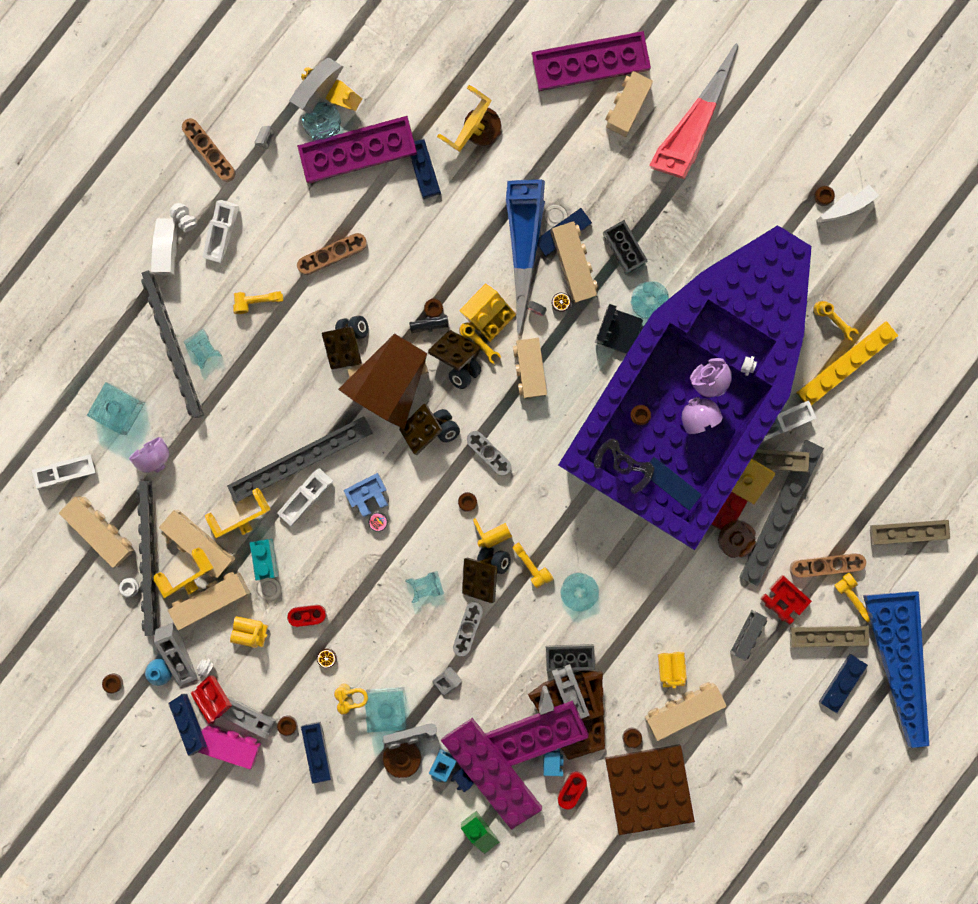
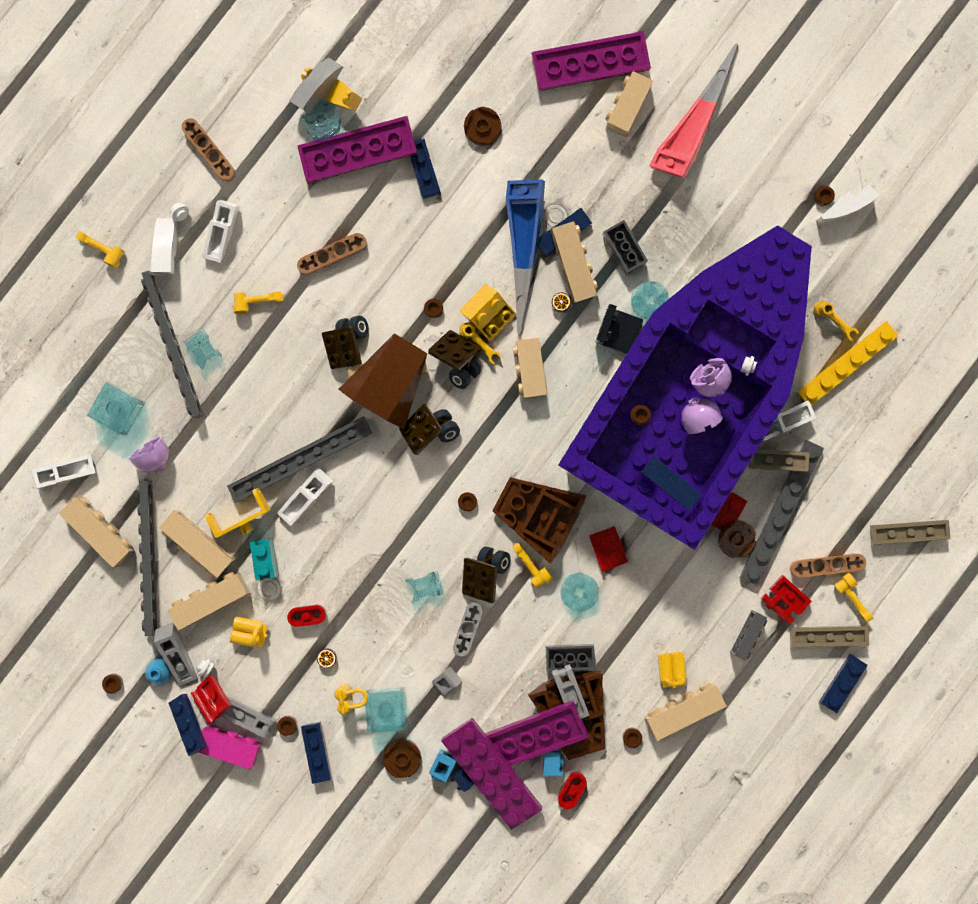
white plate [119,578,139,598] -> none
yellow piece [153,547,213,598] -> none
white plate [178,215,197,232] -> none
light grey slope [254,126,274,149] -> none
medium blue plate [344,473,388,517] -> none
tile [368,512,388,532] -> none
light grey plate [382,723,437,749] -> none
black pin [409,315,449,334] -> none
yellow piece [437,85,492,152] -> none
green slope [461,810,500,854] -> none
light grey beam [467,431,511,475] -> none
yellow piece [473,518,512,548] -> none
dark grey tile [527,301,547,316] -> none
light grey slope [538,686,554,715] -> none
clear smoke piece [594,438,655,494] -> none
reddish brown plate [605,744,695,836] -> none
yellow plate [731,459,775,504] -> none
blue wing [863,591,930,748] -> none
none -> yellow brick [75,231,125,269]
none -> reddish brown wedge [492,477,587,564]
none -> red plate [588,526,628,572]

